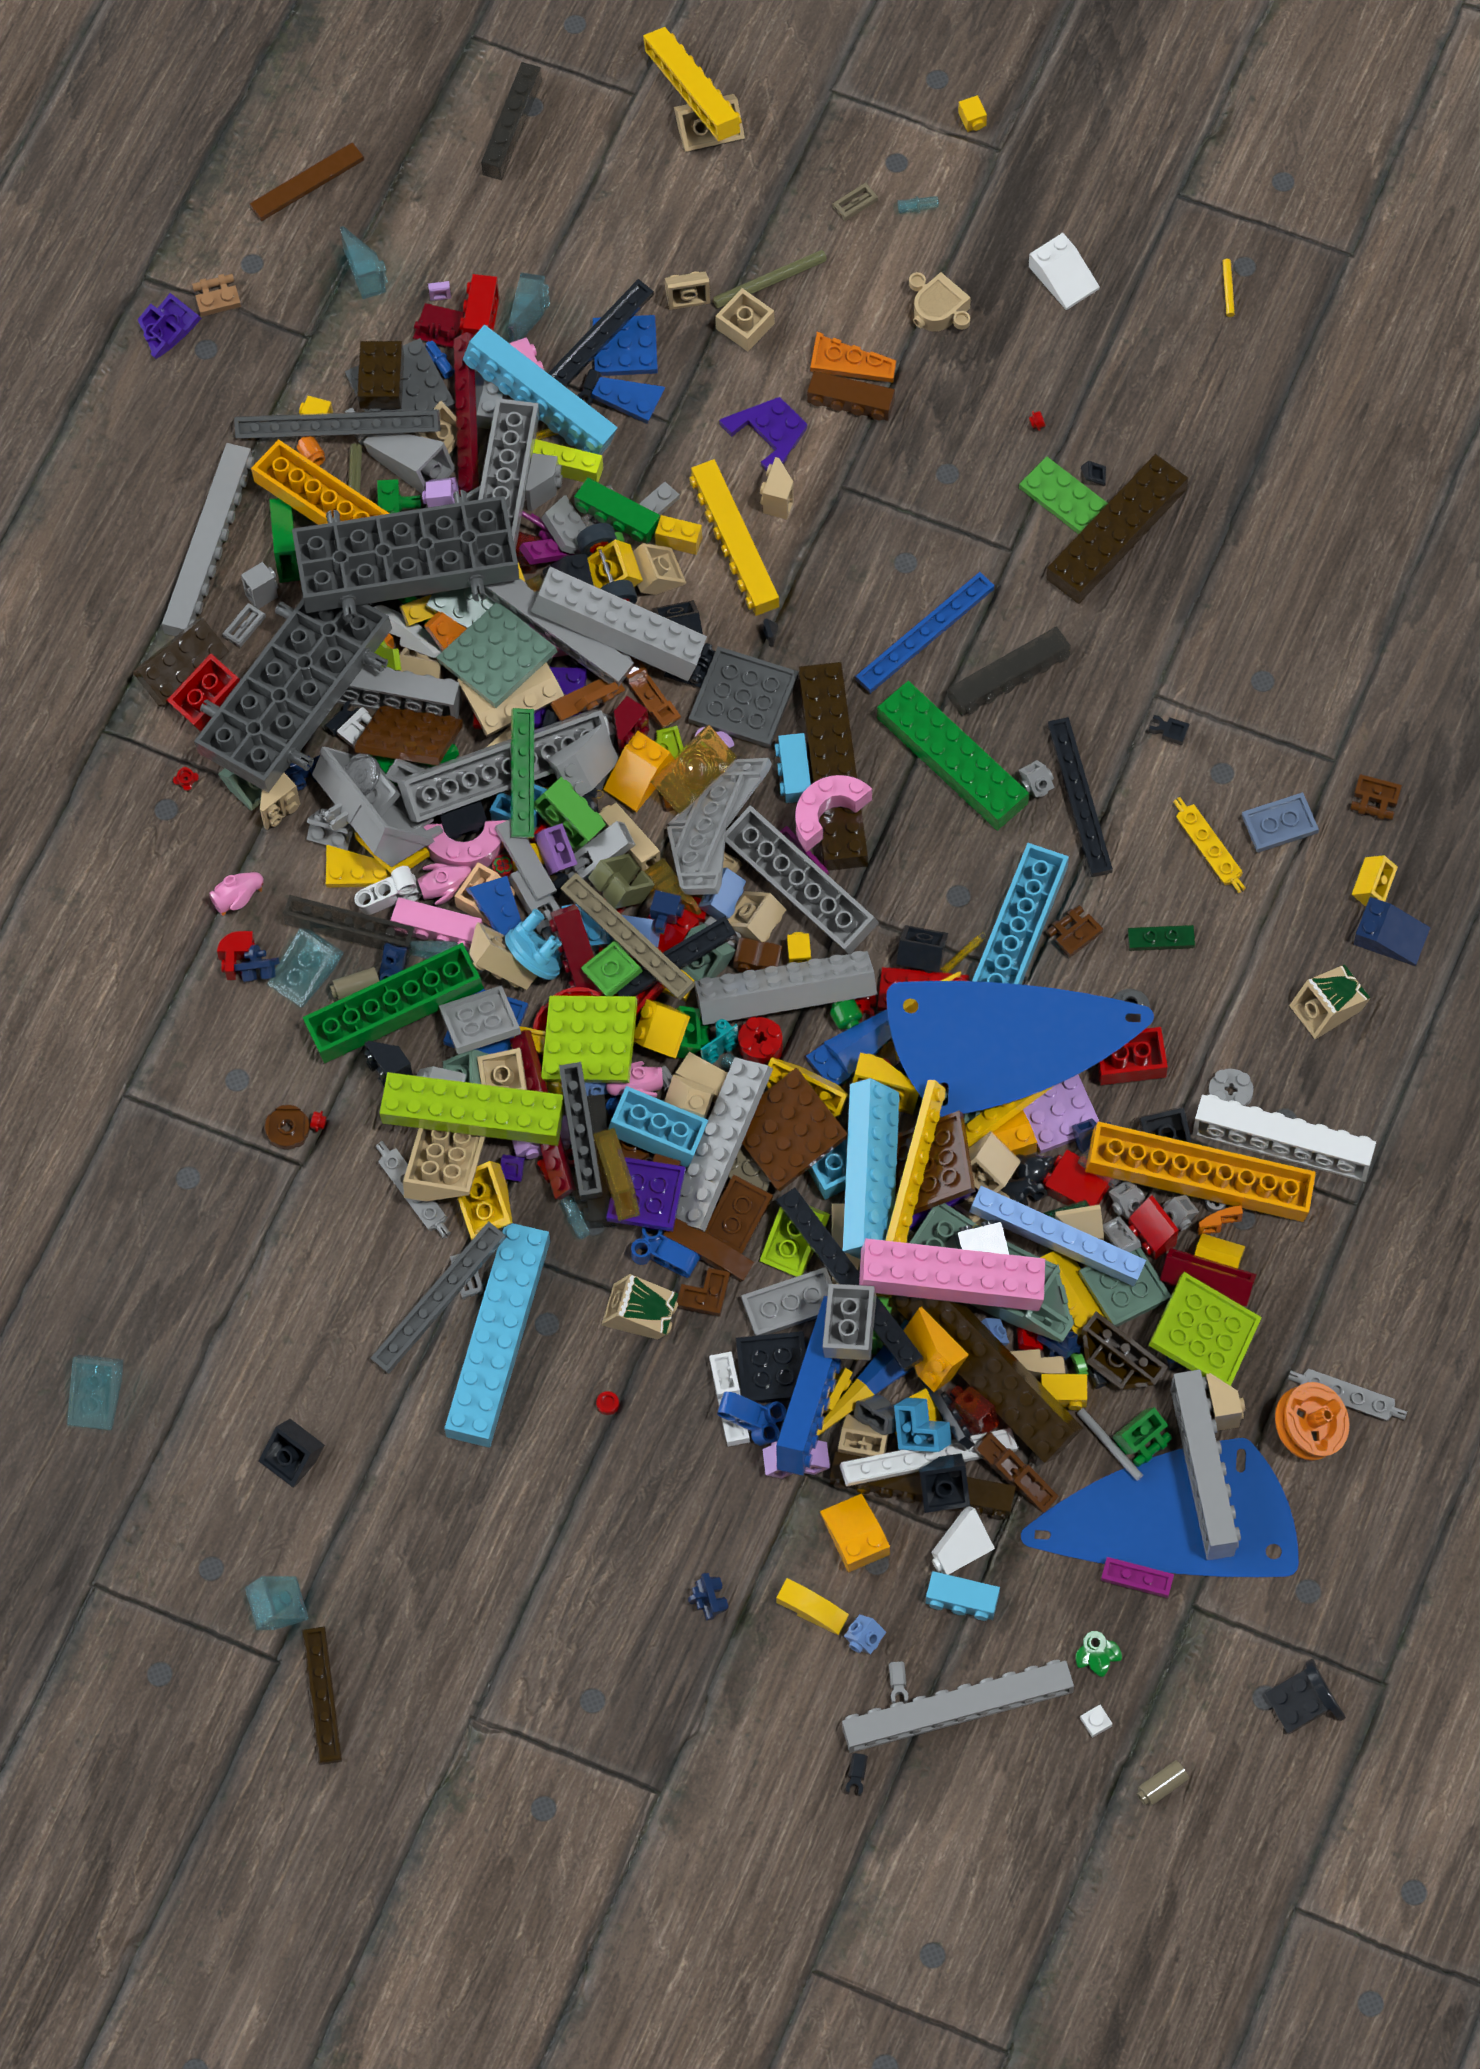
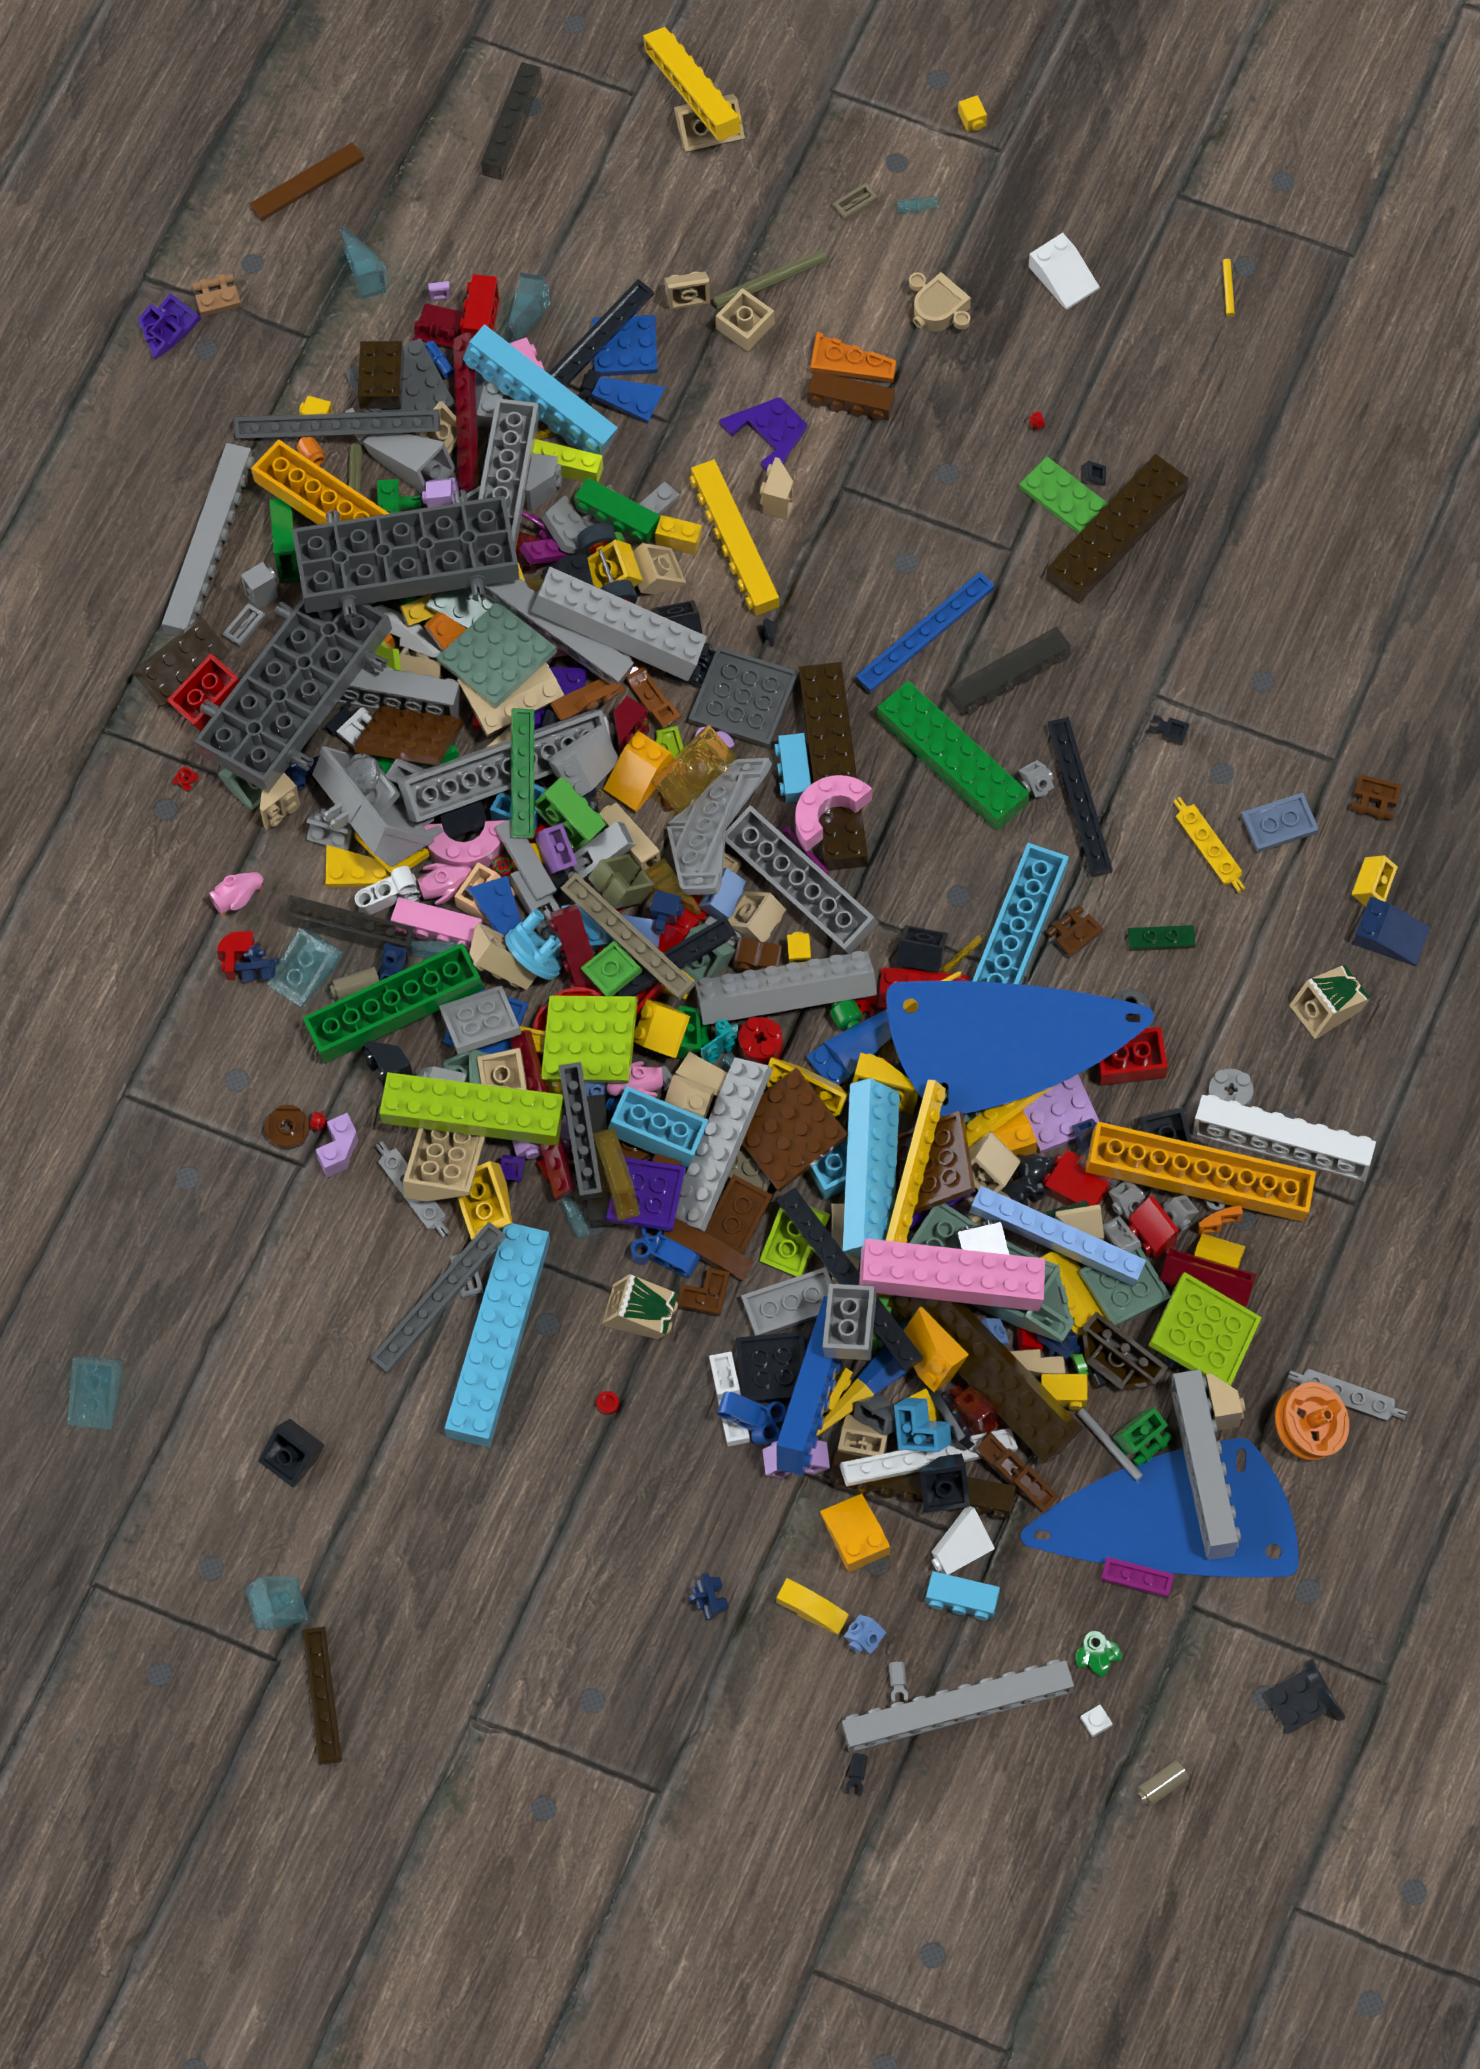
none -> lavender brick [316,1113,358,1178]

